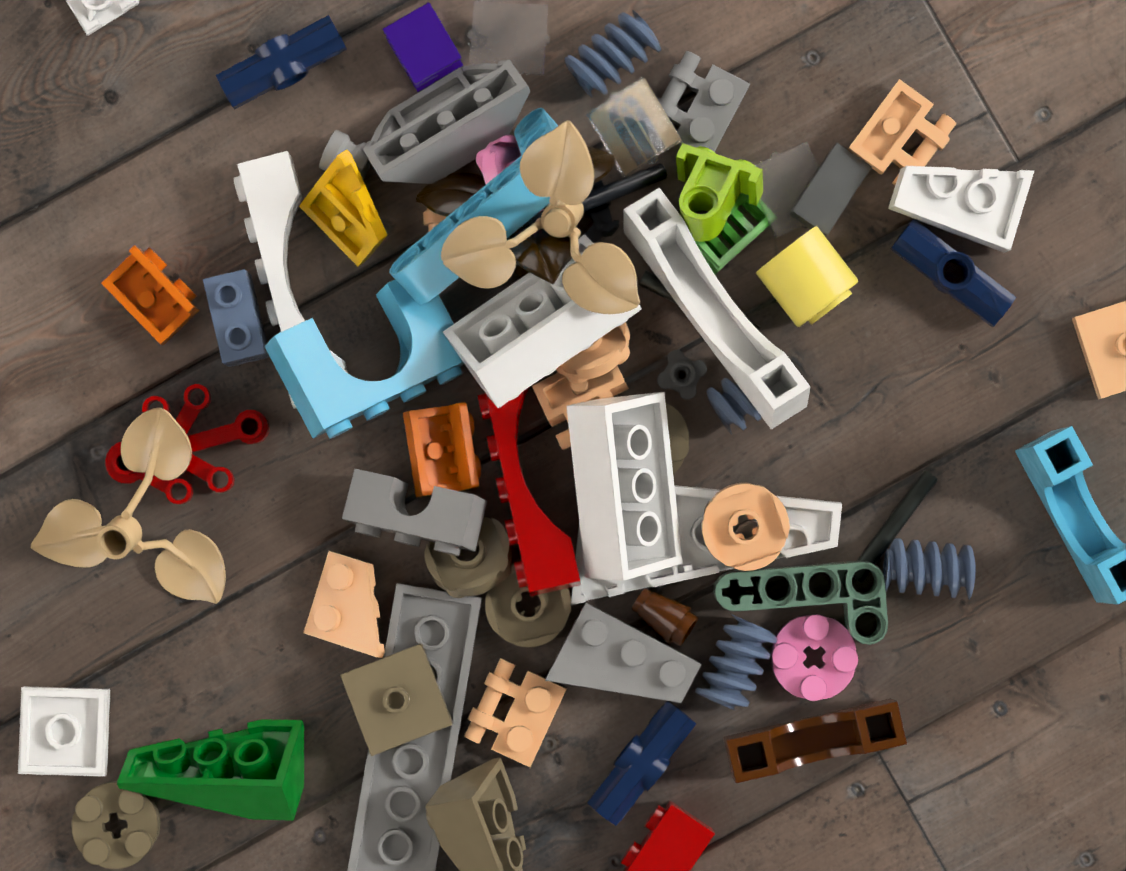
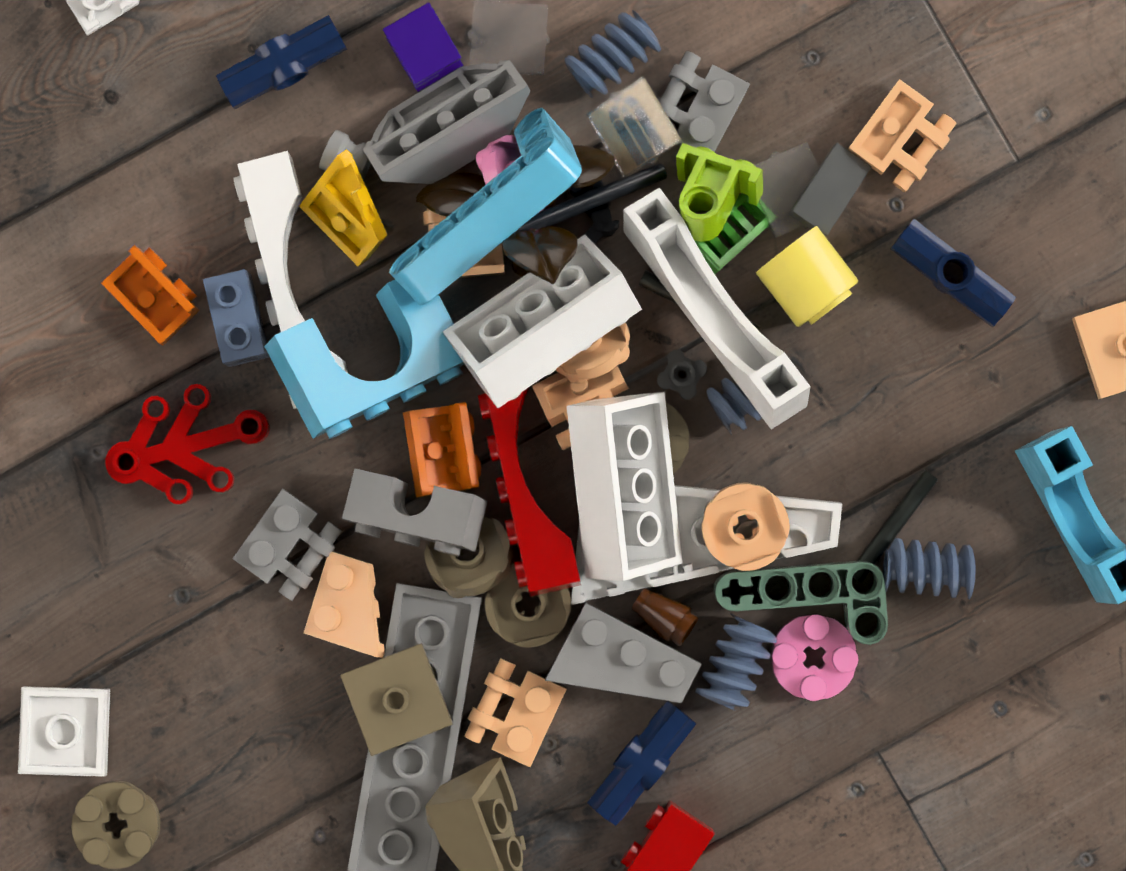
tan plant [31,408,226,604] -> none
green wedge [117,719,304,821] -> none
tan plant [441,120,640,314] -> none
reddish brown arch [723,698,907,783] -> none
white wing [888,166,1034,253] -> none
none -> light grey plate [233,489,342,601]

